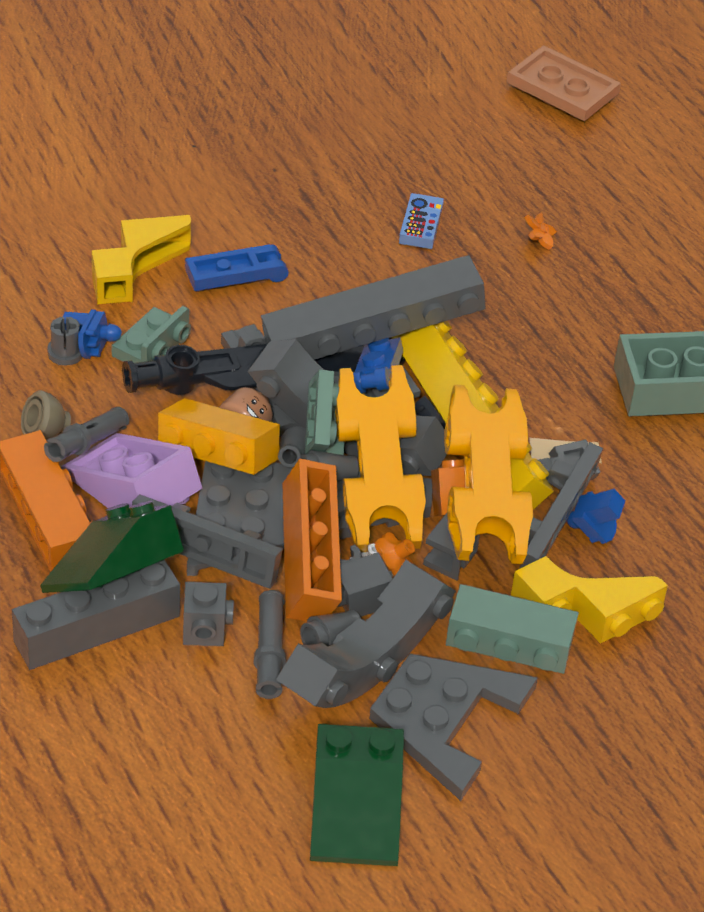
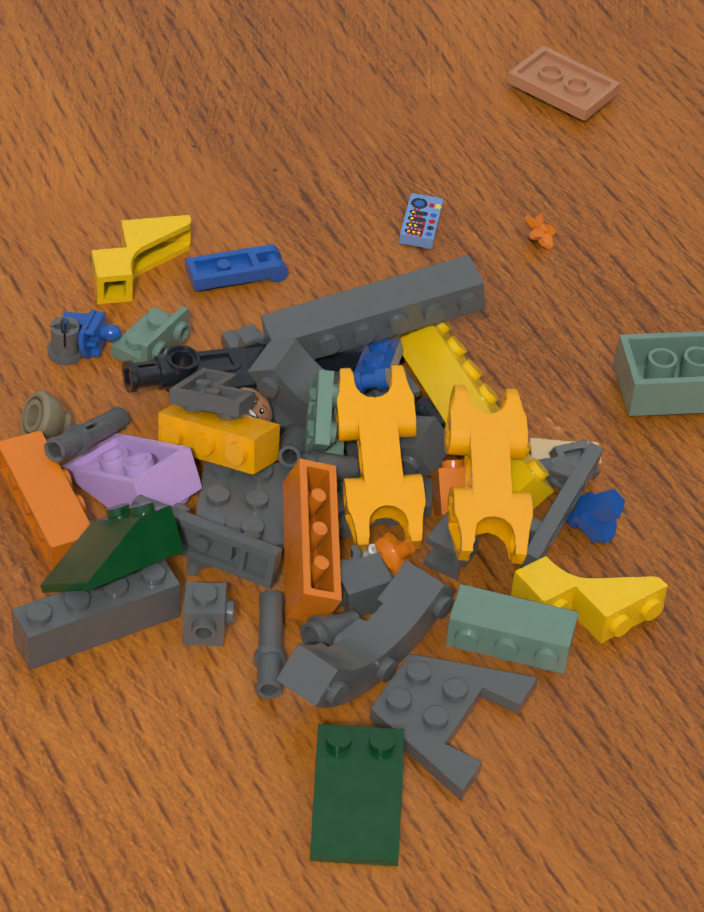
none -> dark grey plate [169,368,255,420]

